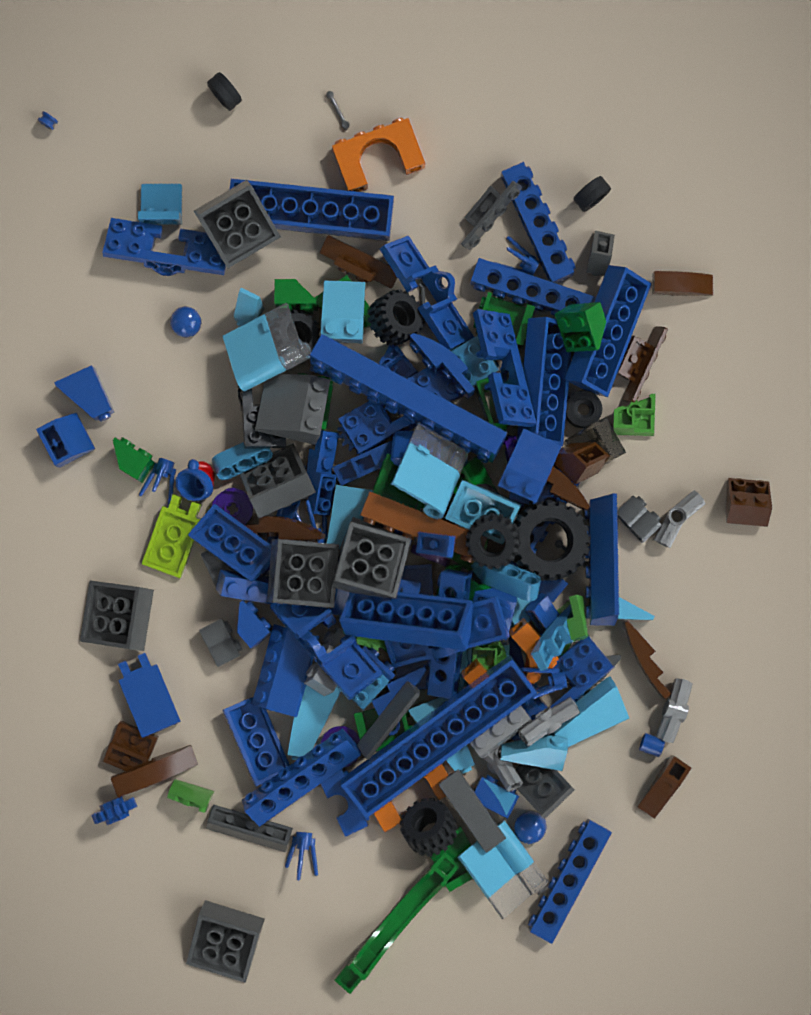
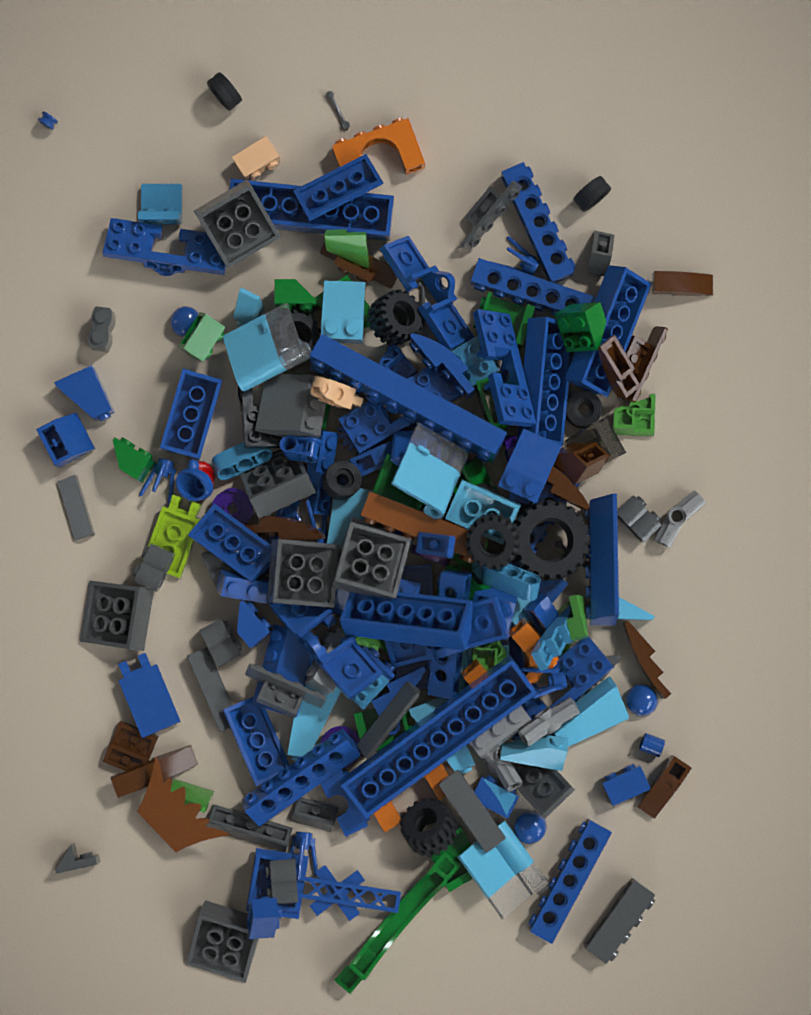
blue gear [91,796,137,825] -> none
light grey piece [656,678,693,743] -> none
reddish brown slope [725,478,772,527] -> none
none -> dark grey slope [55,843,100,874]
none -> dark grey slope [58,475,95,540]
none -> dark grey brick [88,306,116,352]
none -> dark grey brick [133,543,176,592]
none -> dark orange piece [137,757,230,852]
none -> blue brick [160,369,223,461]
none -> slope [178,312,225,362]
none -> dark grey slope [187,647,232,732]
none -> light nougat brick [232,136,281,181]
none -> dark grey bracket [245,664,327,718]
none -> blue piece [246,848,401,921]
none -> blue brick [247,897,282,939]
none -> dark grey brick [266,859,298,904]
none -> blue piece [279,435,322,463]
none -> dark grey slope [292,797,338,832]
none -> blue slope [293,154,384,221]
none -> light nougat piece [310,376,363,409]
none -> black tyre [322,461,362,500]
none -> bright green slope [324,229,369,268]
none -> dark grey brick [584,878,655,964]
none -> reddish brown slope [598,335,641,398]
none -> blue brick [601,763,651,806]
none -> blue hair [626,684,658,717]

